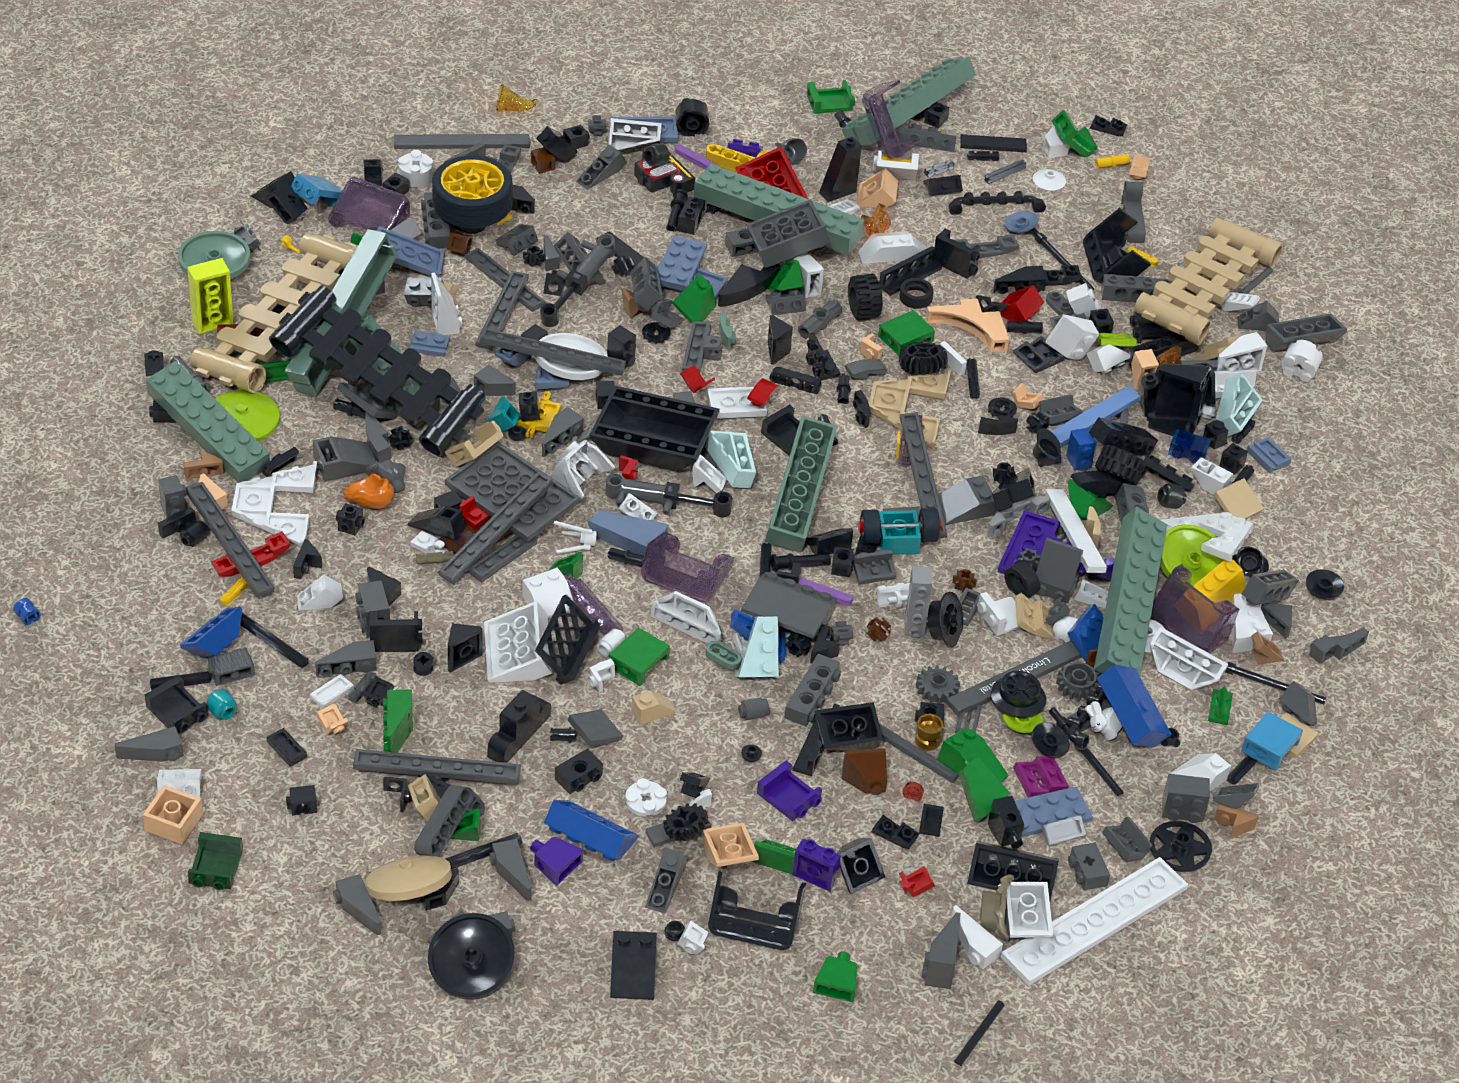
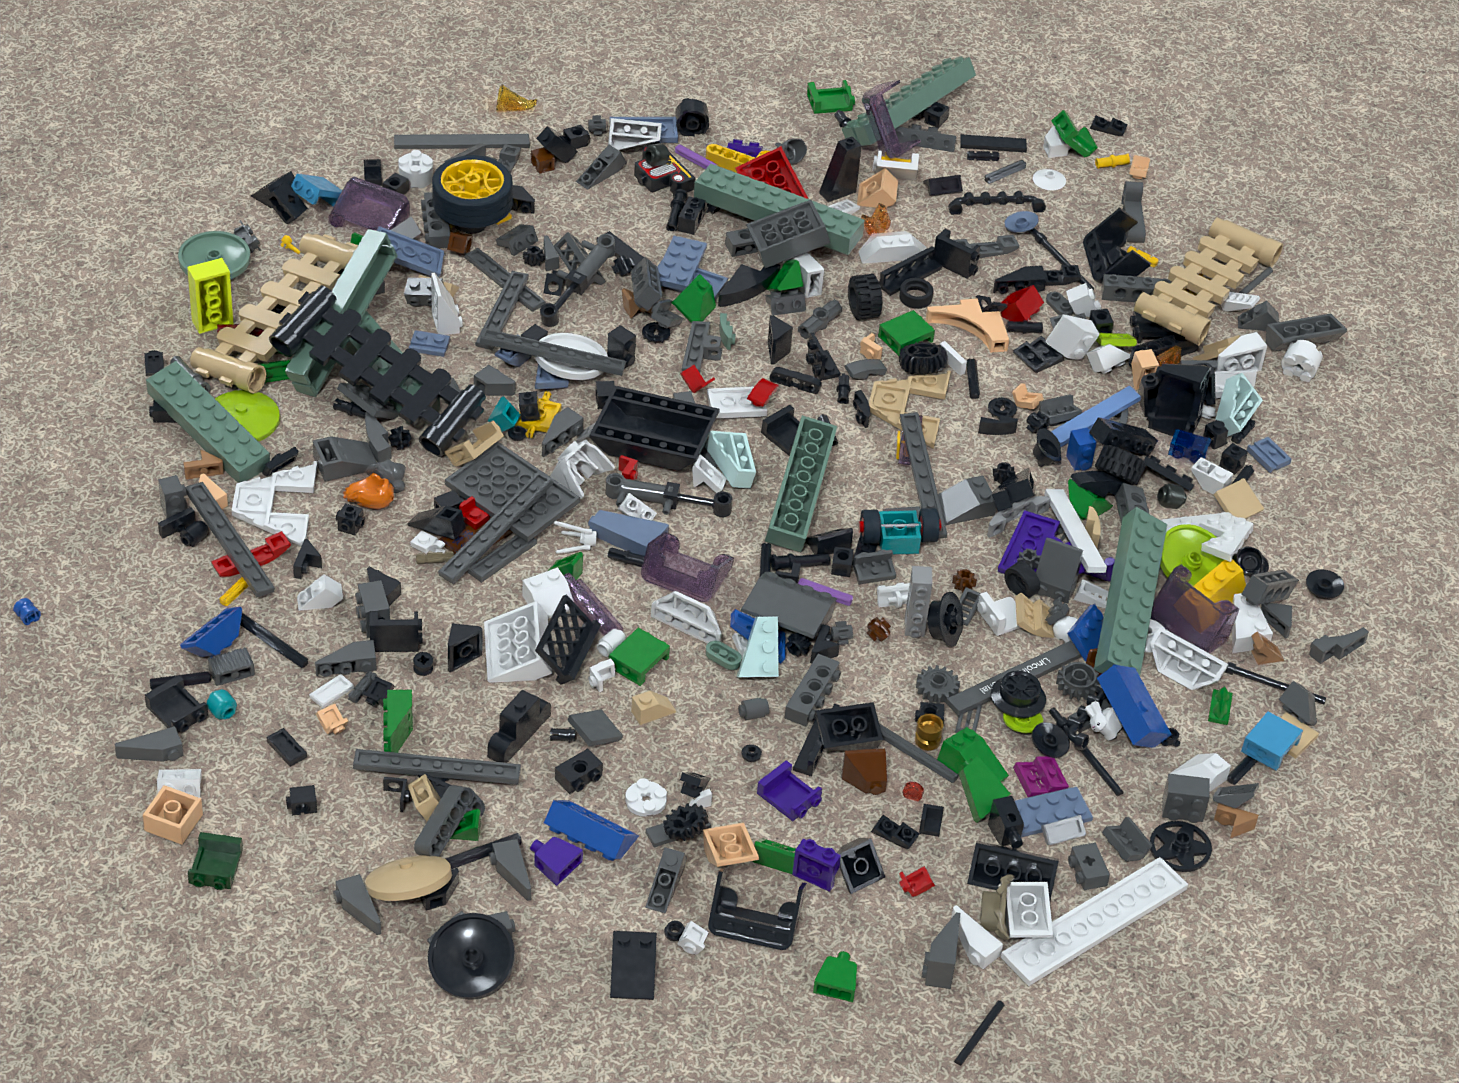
axle [924,160,955,177] -> none

